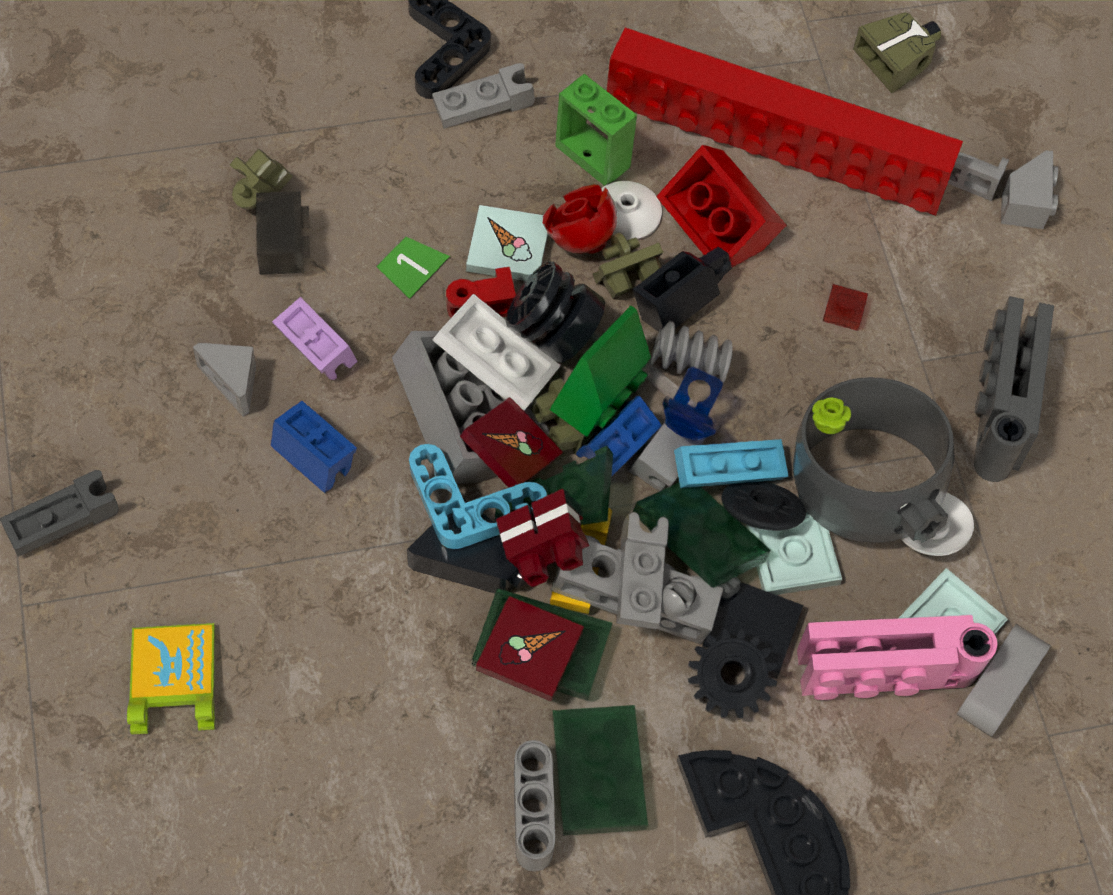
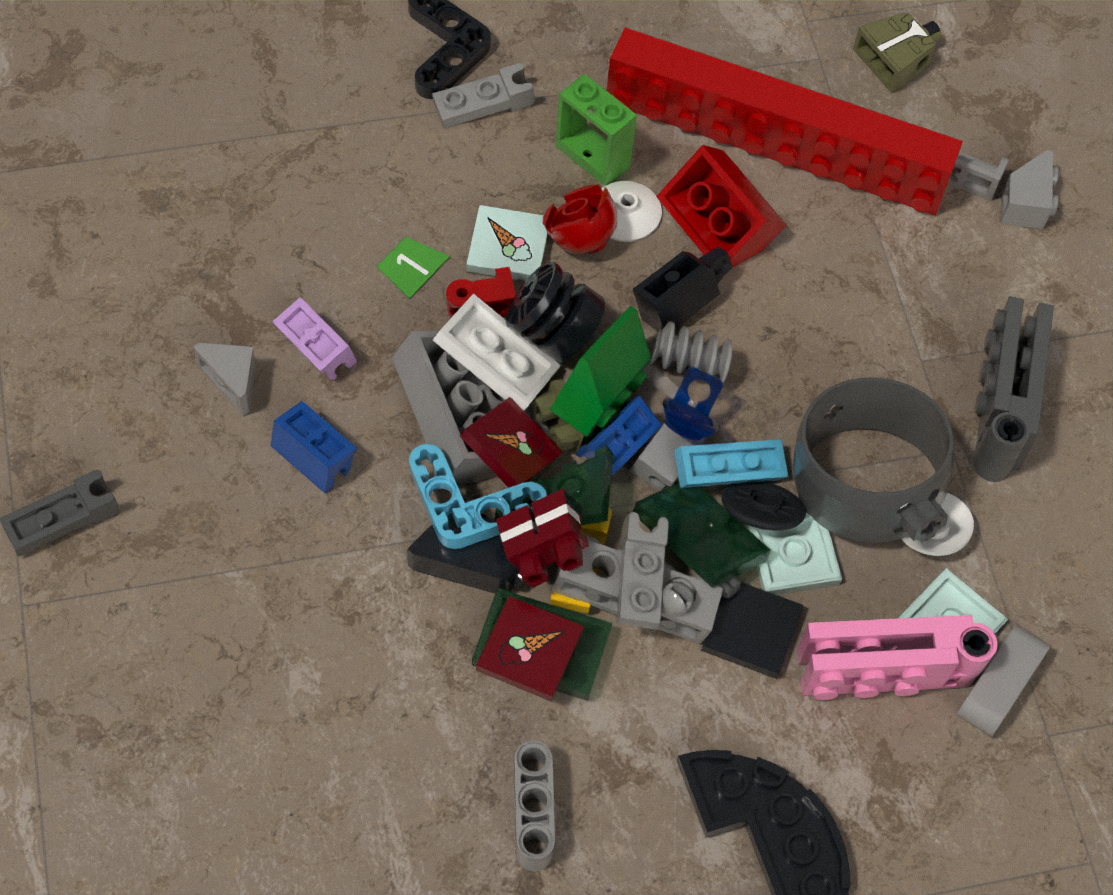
flag [127,623,215,735] -> none
olive hips [229,148,293,210] -> none
clear smoke brick [256,191,311,275] -> none
clear green plate [552,705,648,836] -> none
olive hips [592,232,663,298] -> none
black gear [688,629,778,720] -> none
lime plate [812,397,851,434] -> none
clear red plate [823,284,868,331] -> none

